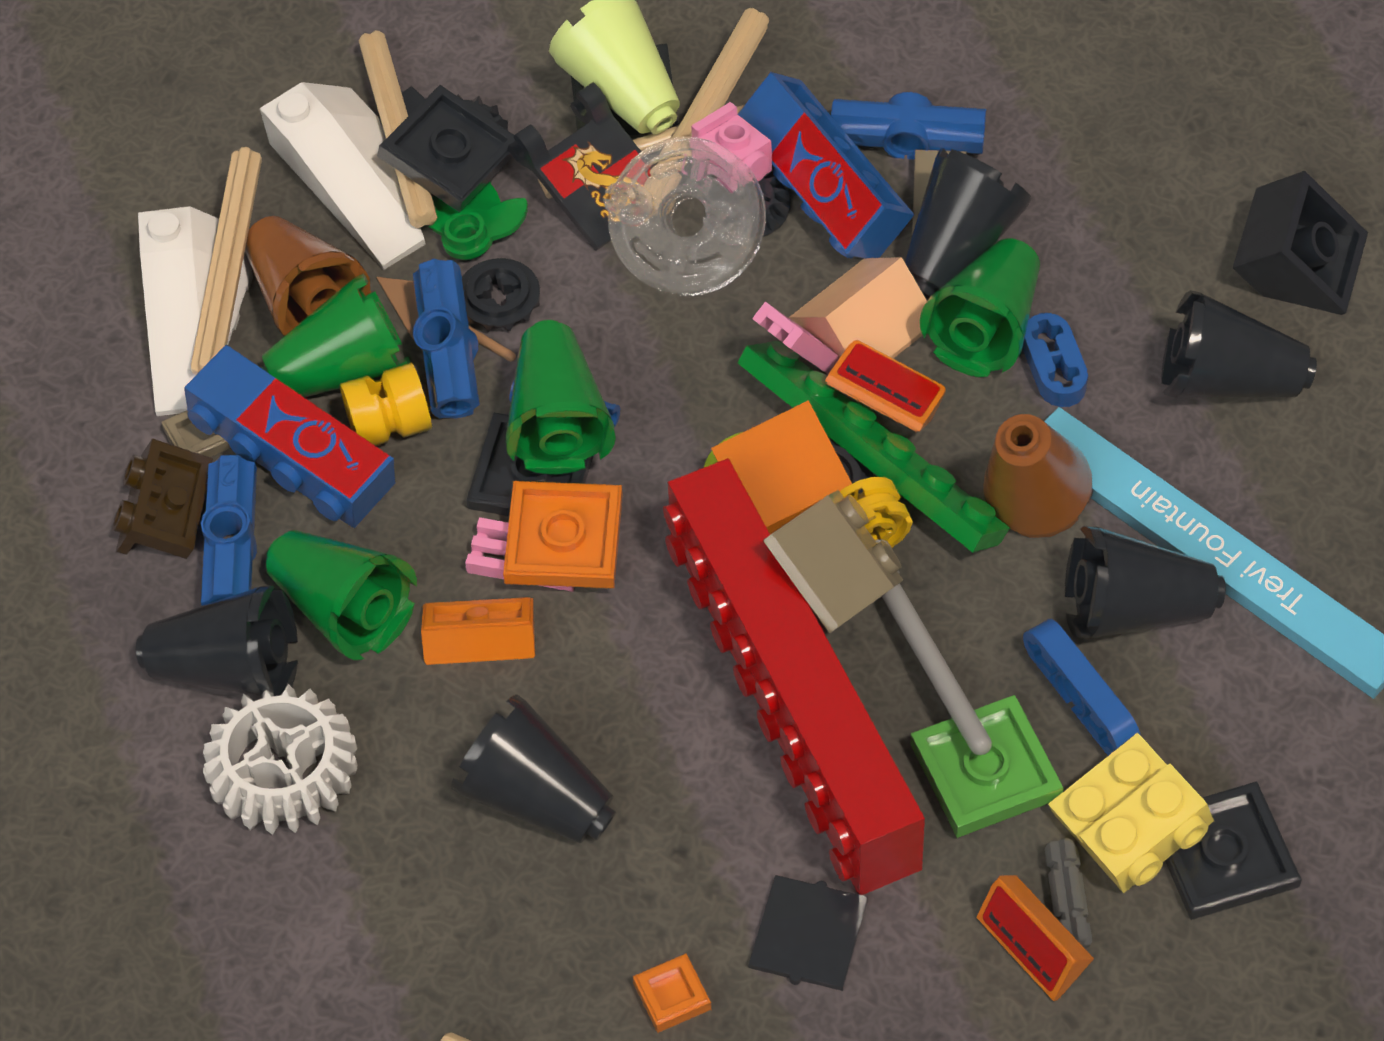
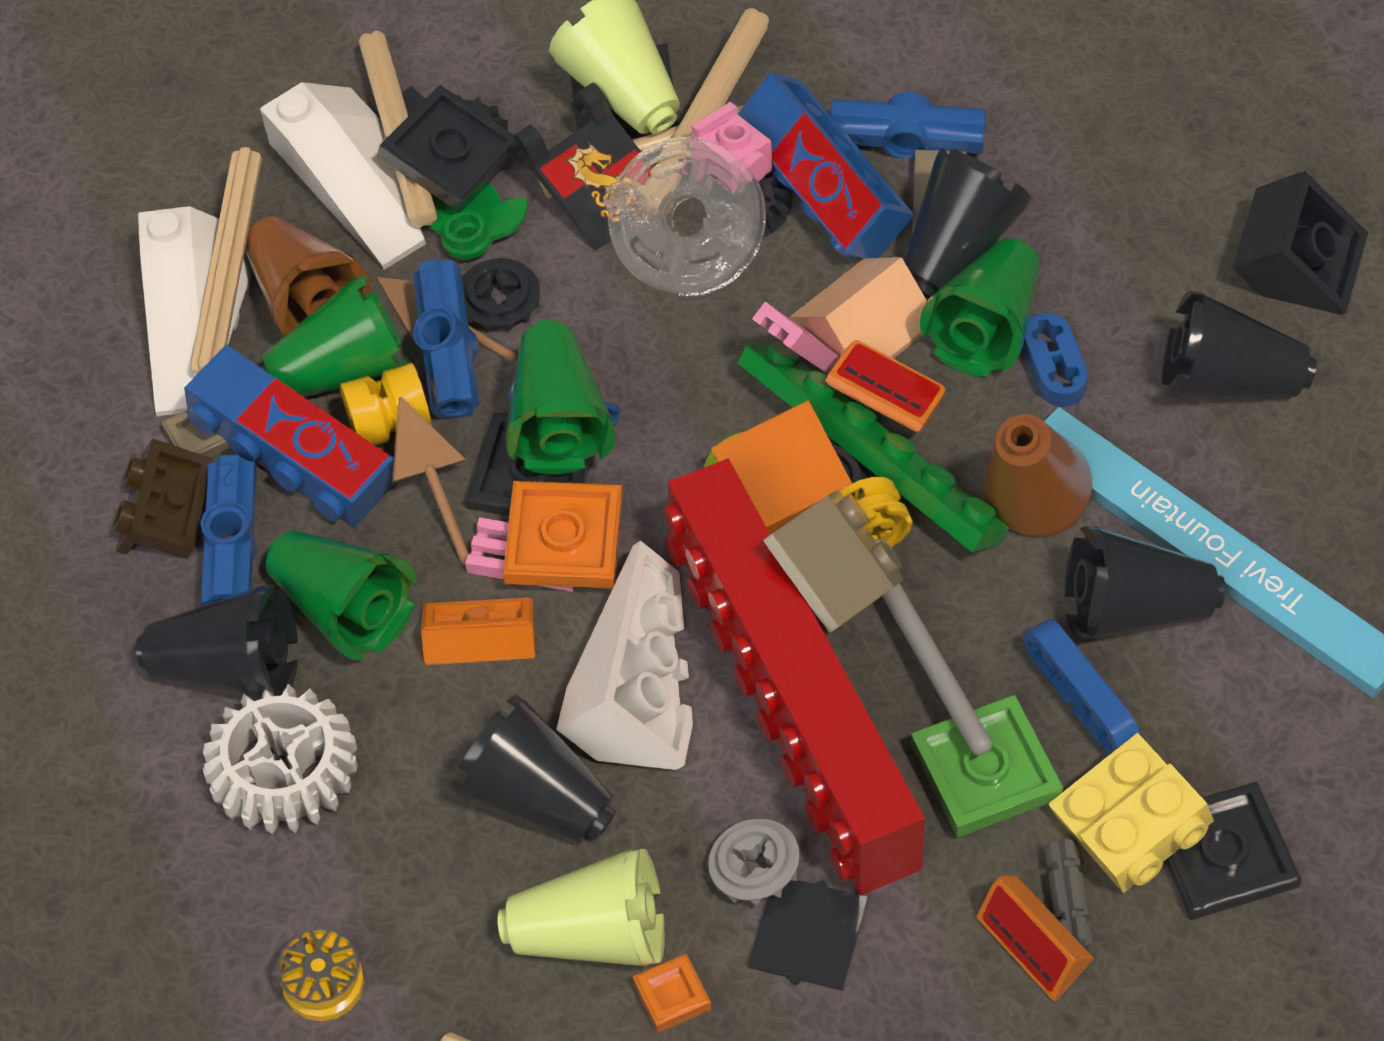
none -> yellow wheel [277,927,364,1022]
none -> medium nougat piece [392,396,469,565]
none -> yellowish green cone [498,849,665,967]
none -> white wedge [557,541,693,770]
none -> light grey gear [708,819,802,906]

